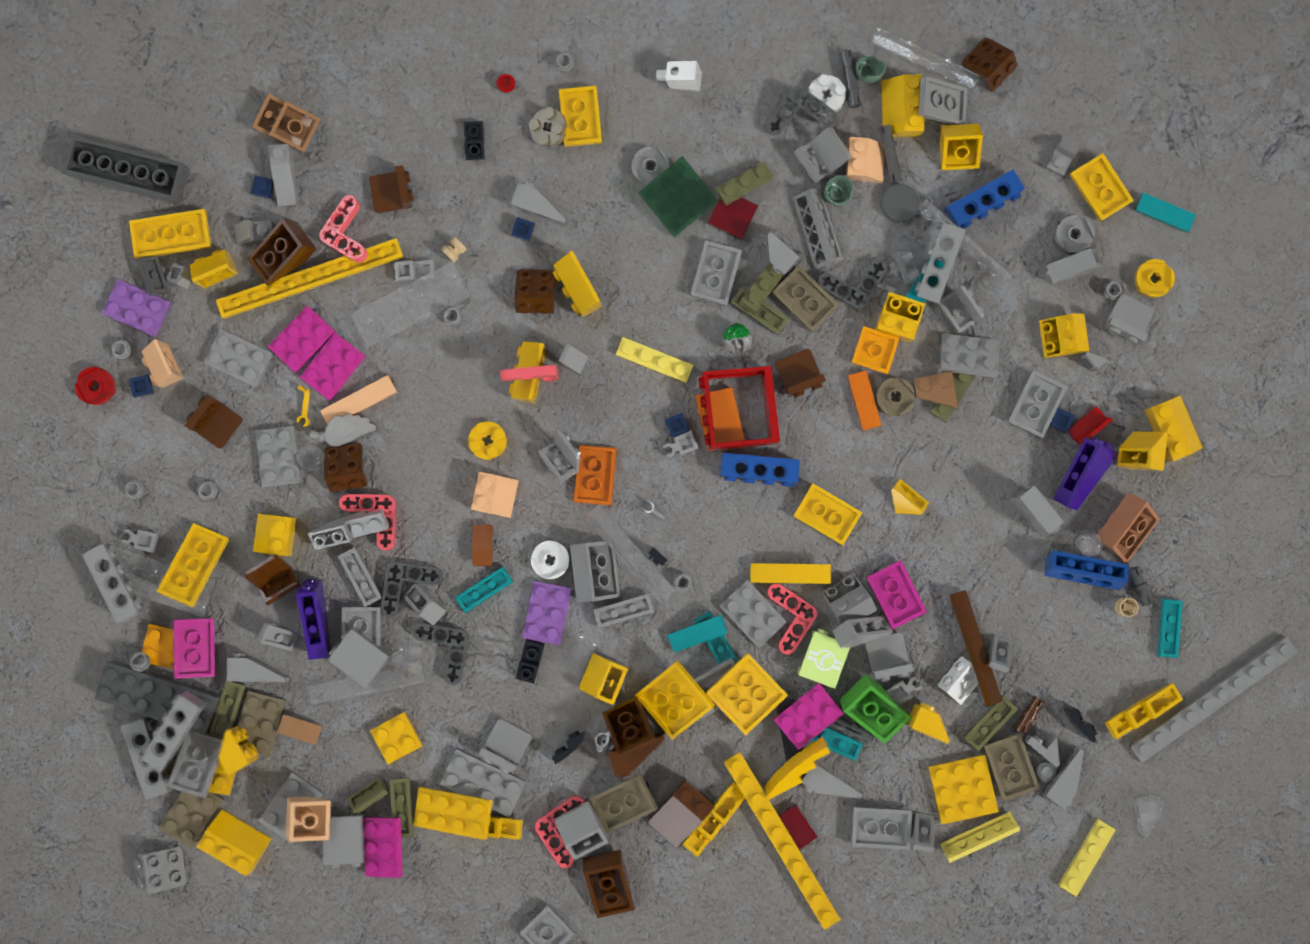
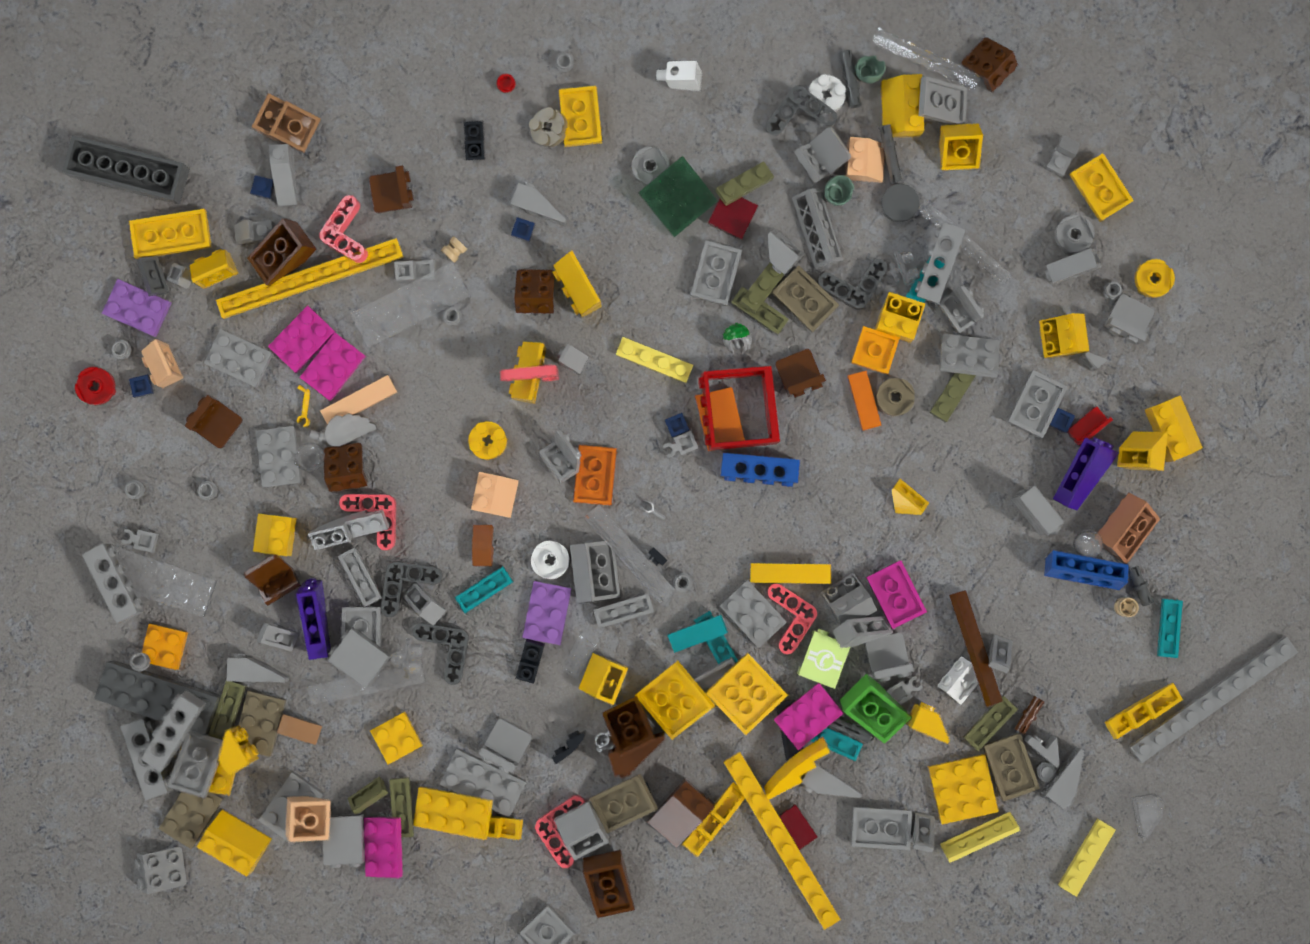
yellow plate [156,523,229,608] -> none
dark pink plate [173,618,215,679] -> none
yellow plate [793,483,863,546] -> none
medium nougat wing [914,371,958,409] -> none
blue brick [944,169,1025,229] -> none
black slope [1063,706,1097,743] -> none
teal tile [1135,192,1196,233] -> none

